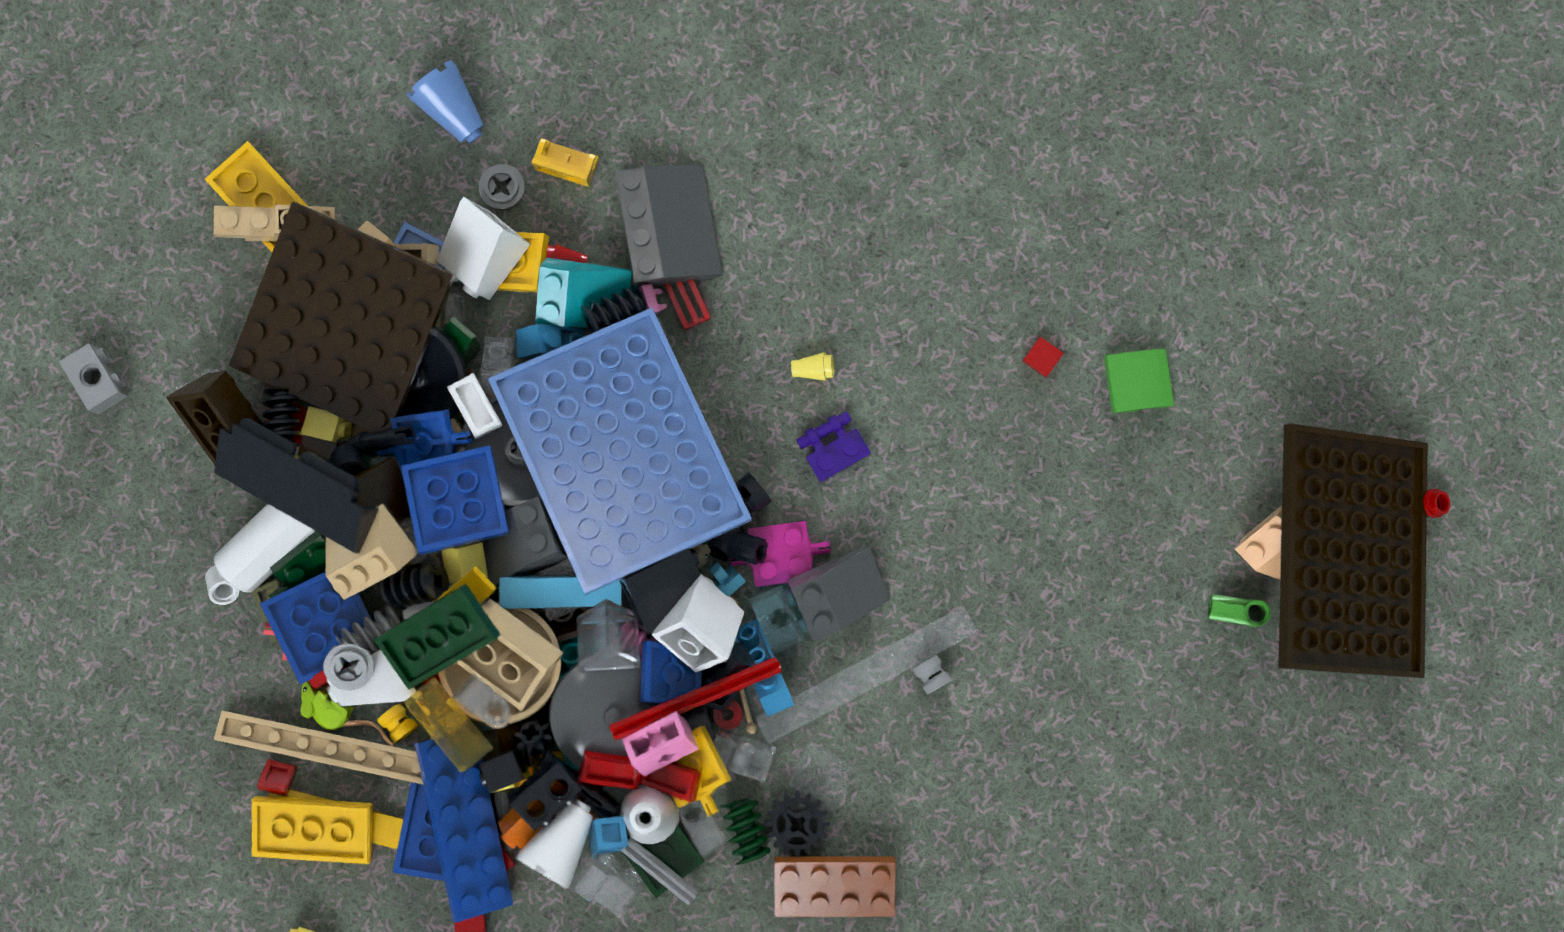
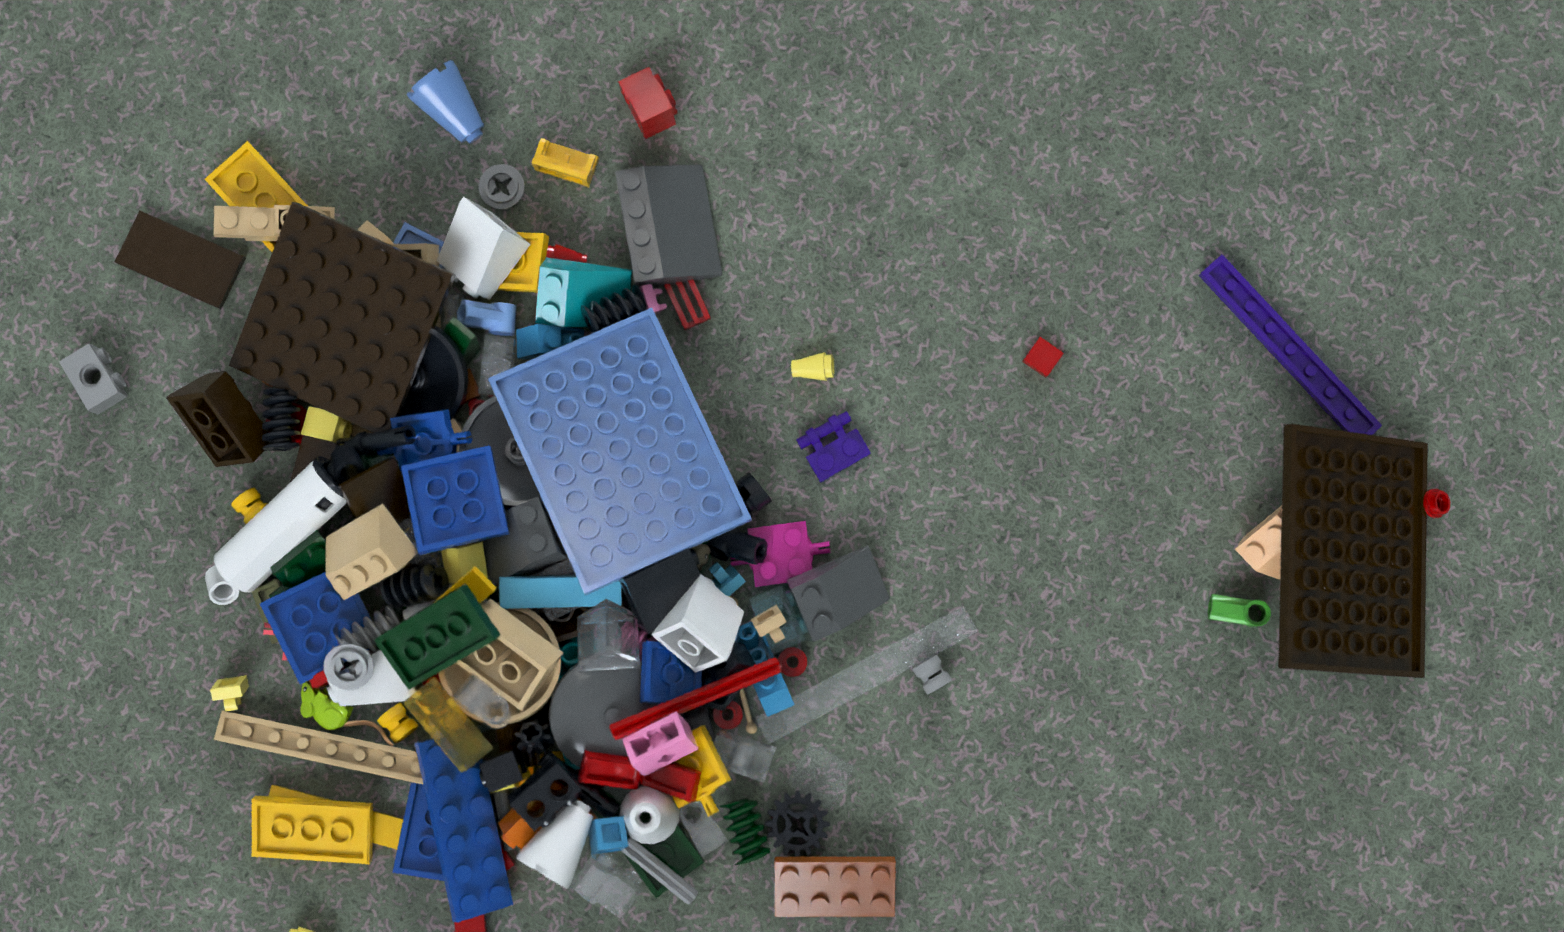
black slope [214,418,379,553] -> none
red tile [257,759,297,797] -> none
white tile [447,373,503,440] -> none
bright green slope [1104,349,1174,414] -> none
none -> dark brown tile [114,211,246,310]
none -> light yellow tile [210,675,249,712]
none -> yellow wheel [231,487,268,524]
none -> light blue piece [457,300,517,336]
none -> brick [618,67,678,140]
none -> tan tile [751,605,787,644]
none -> red plate [778,647,807,677]
none -> dark purple plate [1198,254,1382,435]

